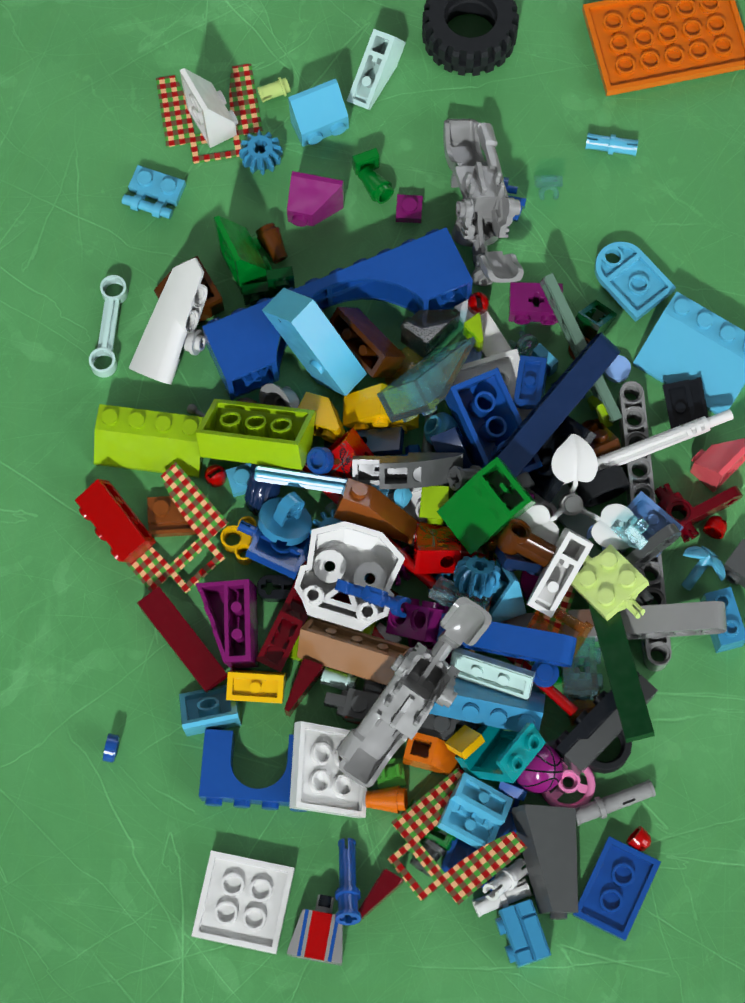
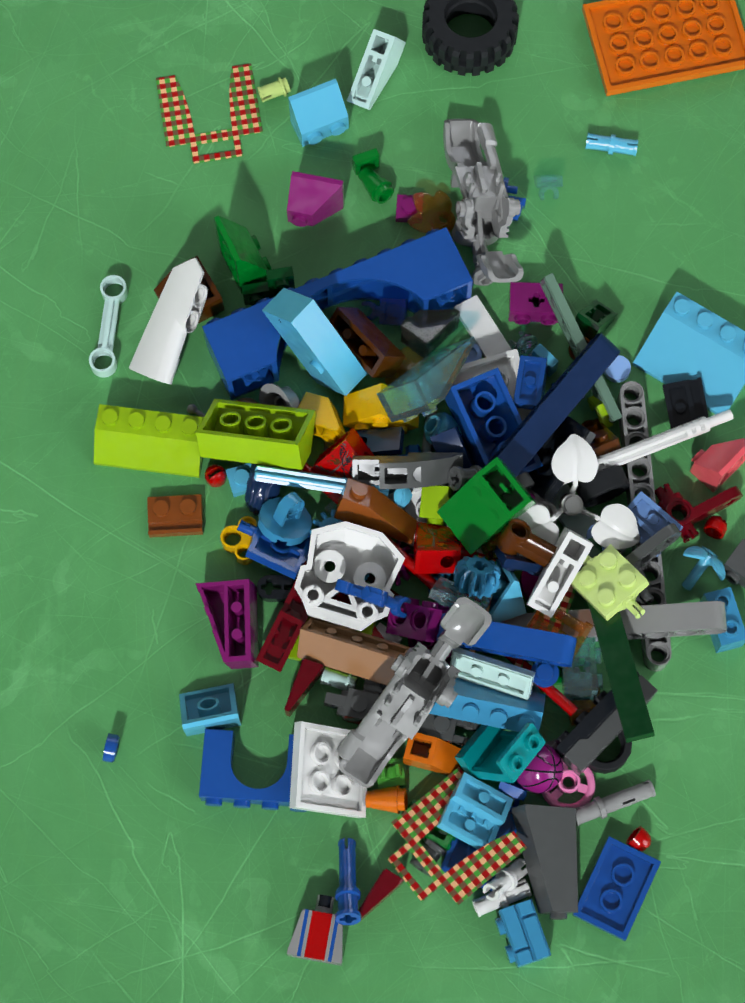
red brick [75,479,156,563] -> none
medium azure plate [122,165,186,219] -> none
piece [125,462,229,594] -> none
dark red slope [137,586,228,693] -> none
white slope [180,68,238,148] -> none
white plate [184,329,206,355] -> none
white plate [191,850,295,955] -> none
yellow tile [226,669,287,704] -> none
dark azure gear [239,130,283,175] -> none
reddish brown cone [256,223,288,264] -> none
blue tile [307,447,334,474] -> none
yellow tile [445,725,485,759] -> none
lime slope [463,313,483,352] -> none
red hinge [468,292,489,315] -> none
medium azure plate [595,242,676,322] -> none
clear light blue tile [610,515,649,550] -> none
none -> clear blue plate [362,298,408,326]
none -> clear orange plate [407,190,455,233]

